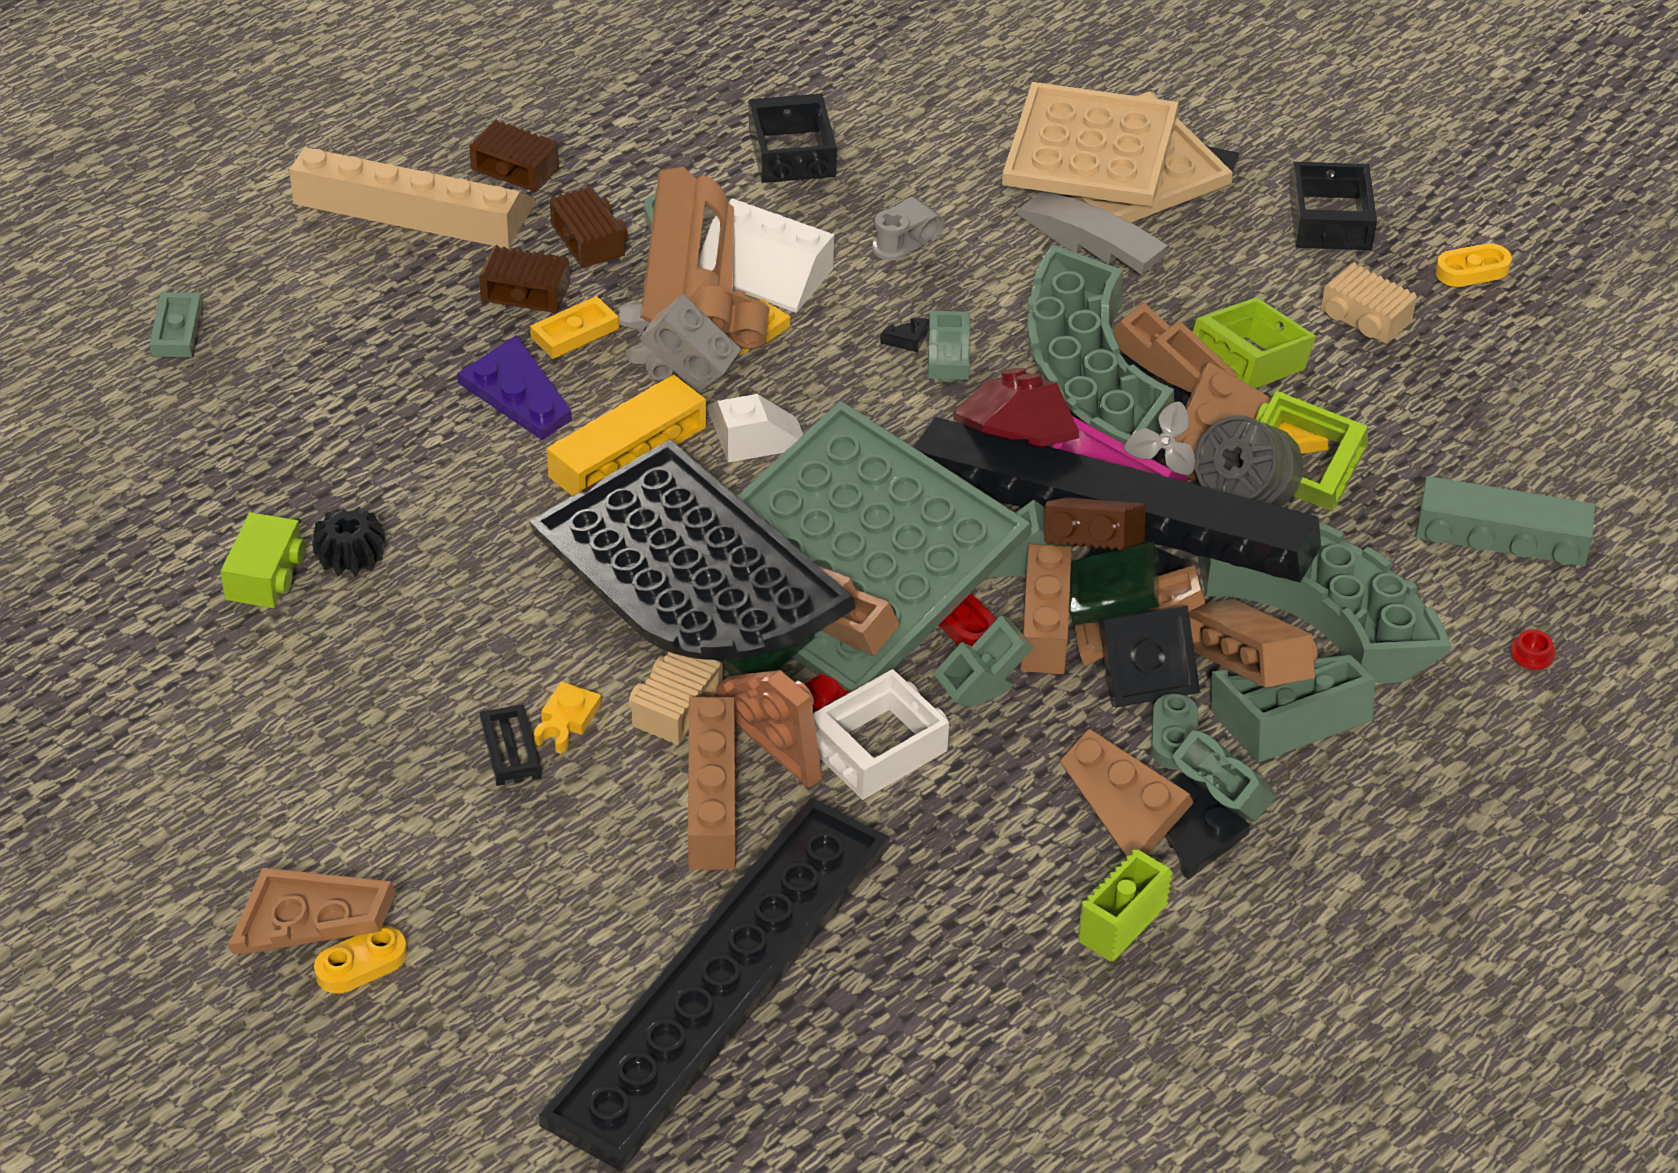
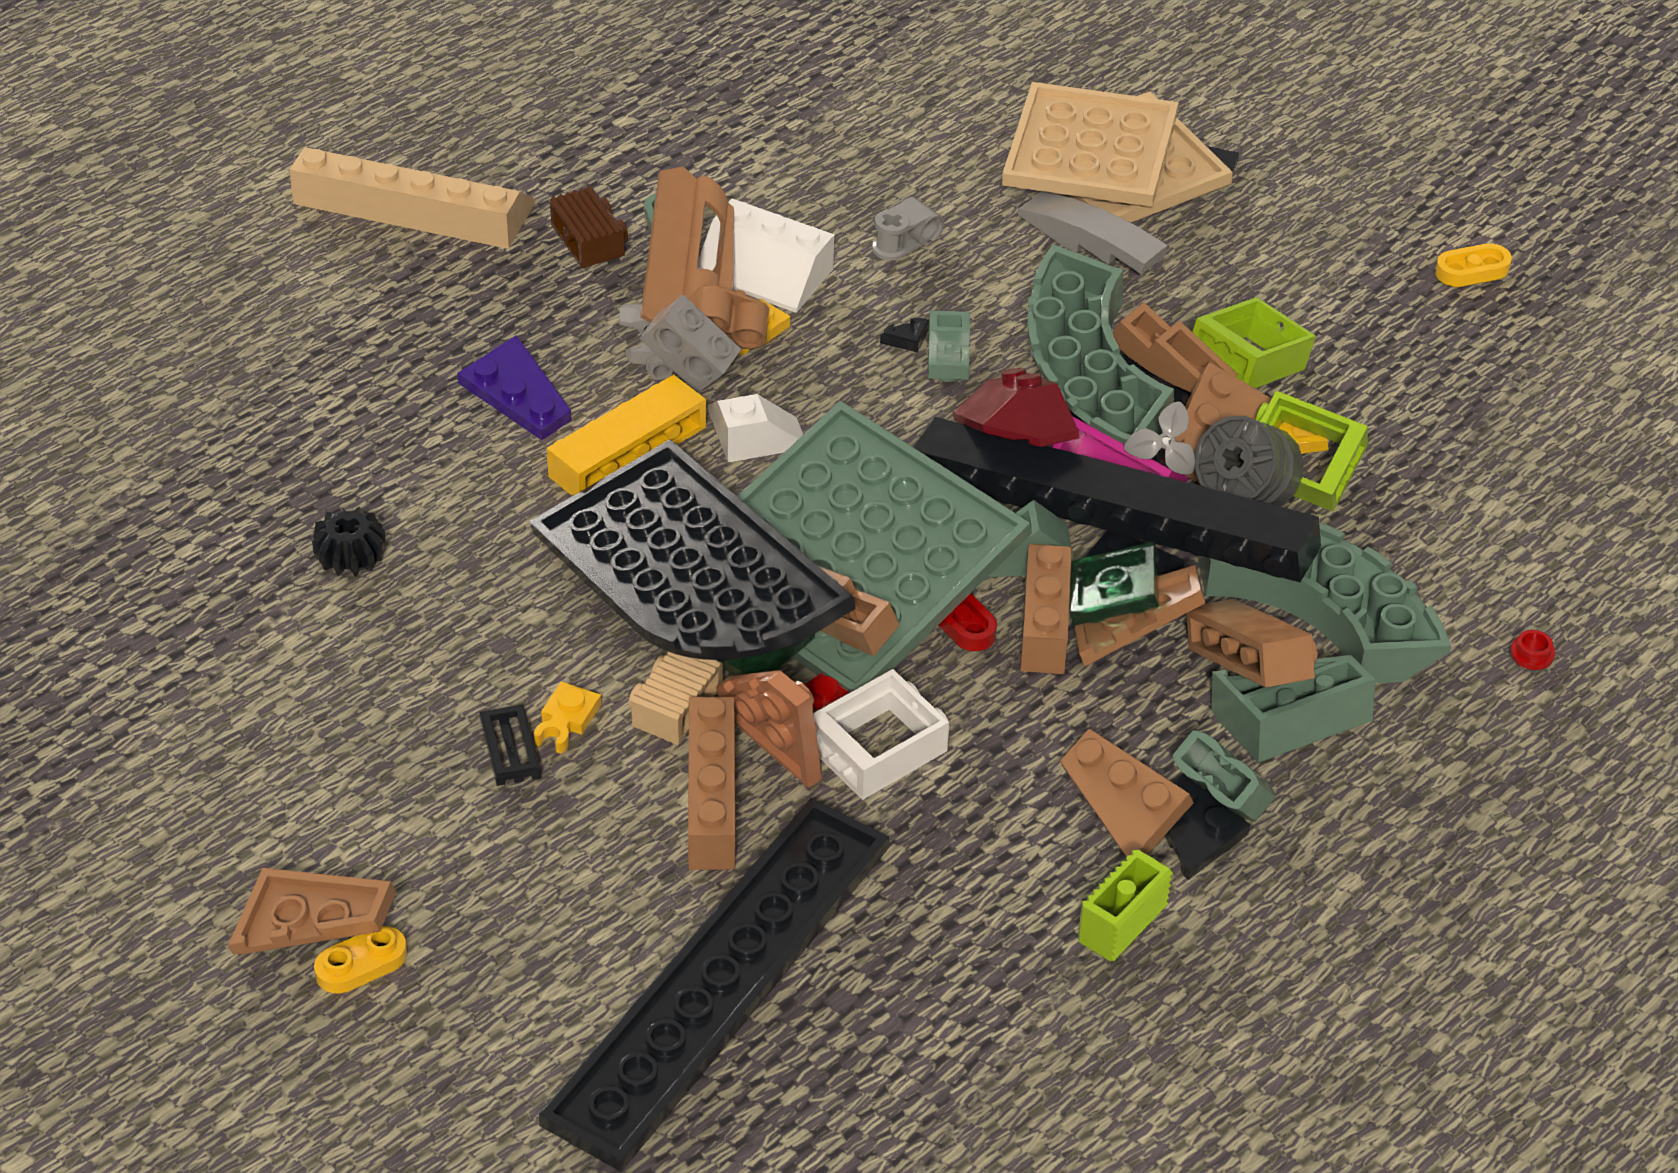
sand green plate [149,292,202,357] -> none
lime brick [220,512,306,608] -> none
reddish brown brick [469,119,559,192] -> none
reddish brown brick [479,245,570,313] -> none
yellow plate [530,296,619,359] -> none
black window [749,93,837,183] -> none
sand green brick [933,615,1033,707] -> none
reddish brown brick [1044,497,1146,551] -> none
black plate [1098,605,1200,708] -> none
sand green plate [1151,693,1198,770] -> none
black window [1289,161,1377,250] -> none
tan brick [1321,262,1417,344] -> none
sand green brick [1416,476,1595,566] -> none

